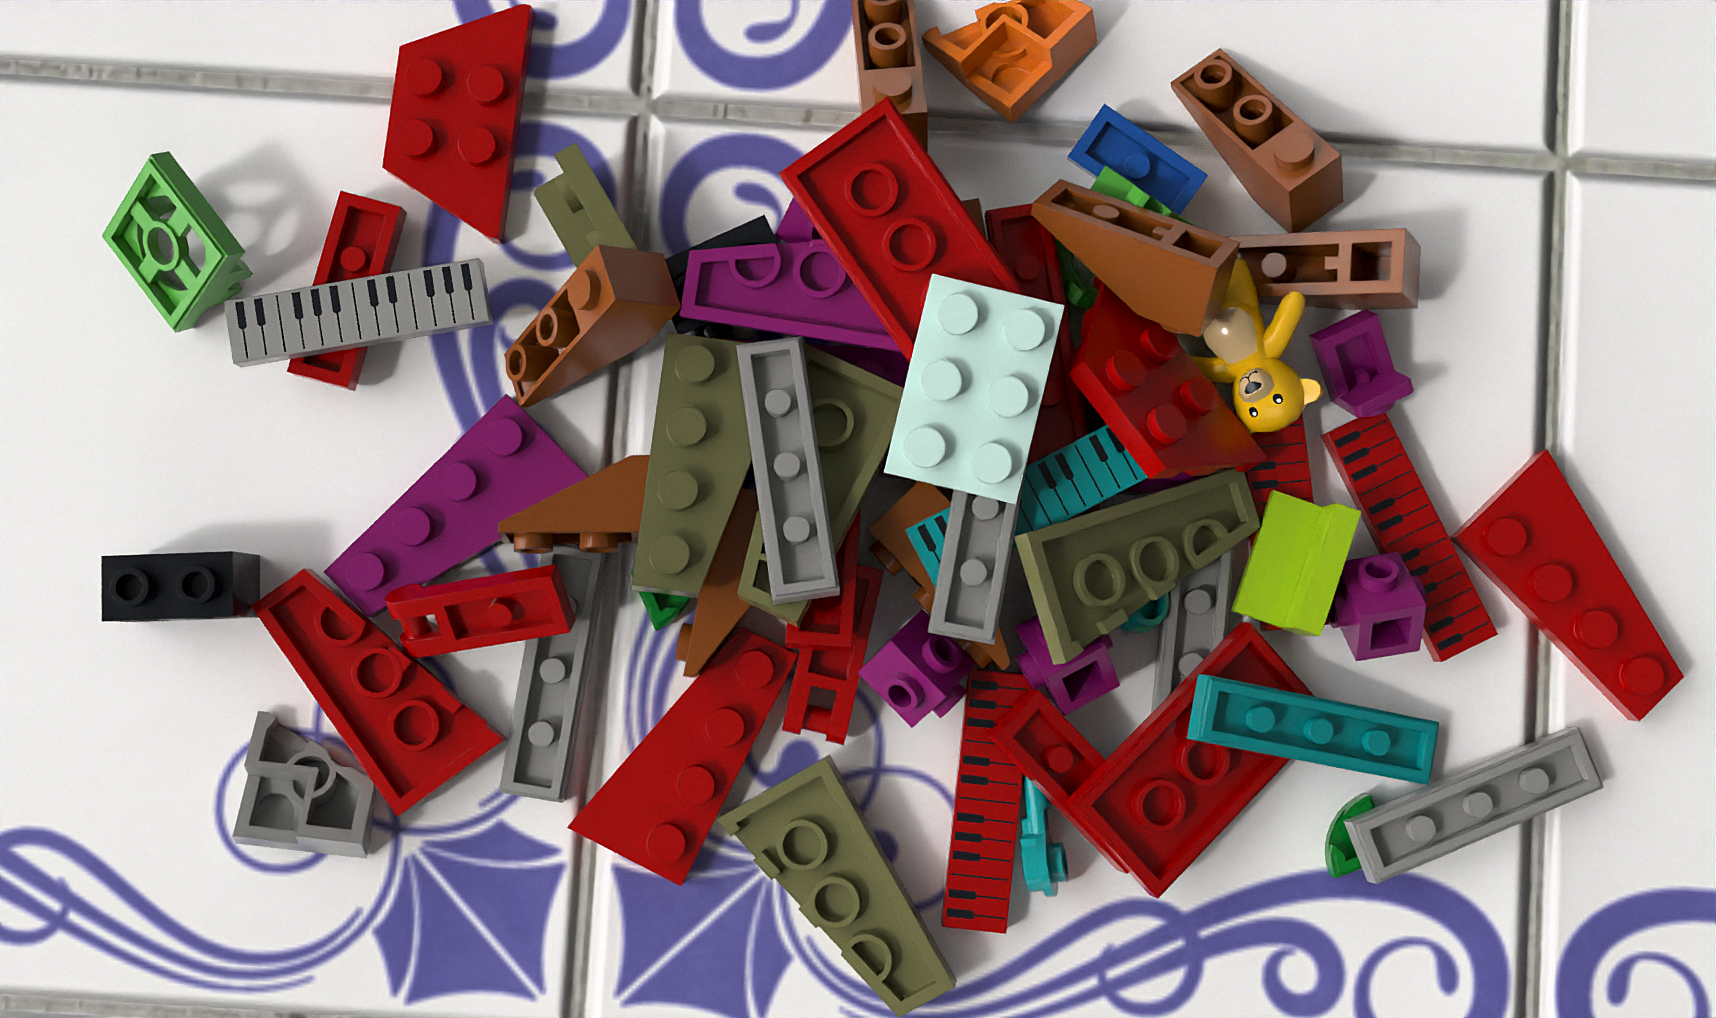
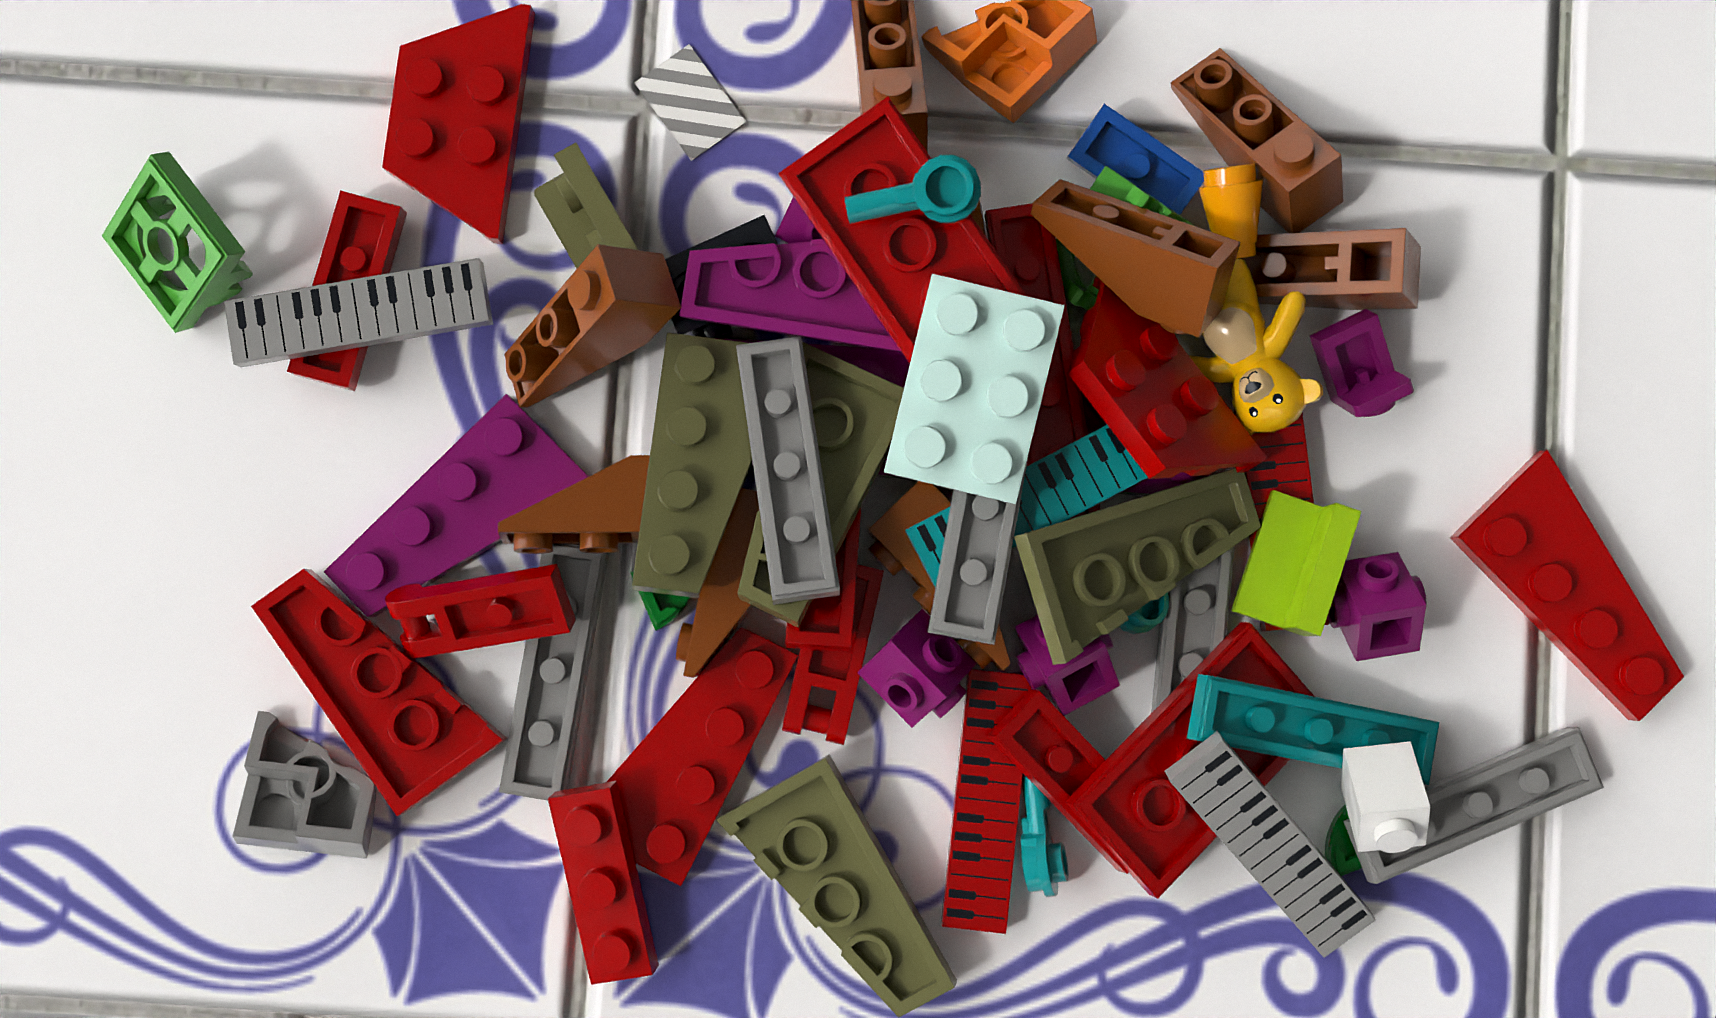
black brick [101,551,260,622] -> none
red tile [1321,412,1498,662] -> none
none -> red plate [548,781,659,985]
none -> sticker [634,44,746,161]
none -> teal plate [845,155,981,224]
none -> light grey tile [1165,731,1376,958]
none -> light orange cone [1198,164,1263,259]
none -> white brick [1341,741,1431,853]

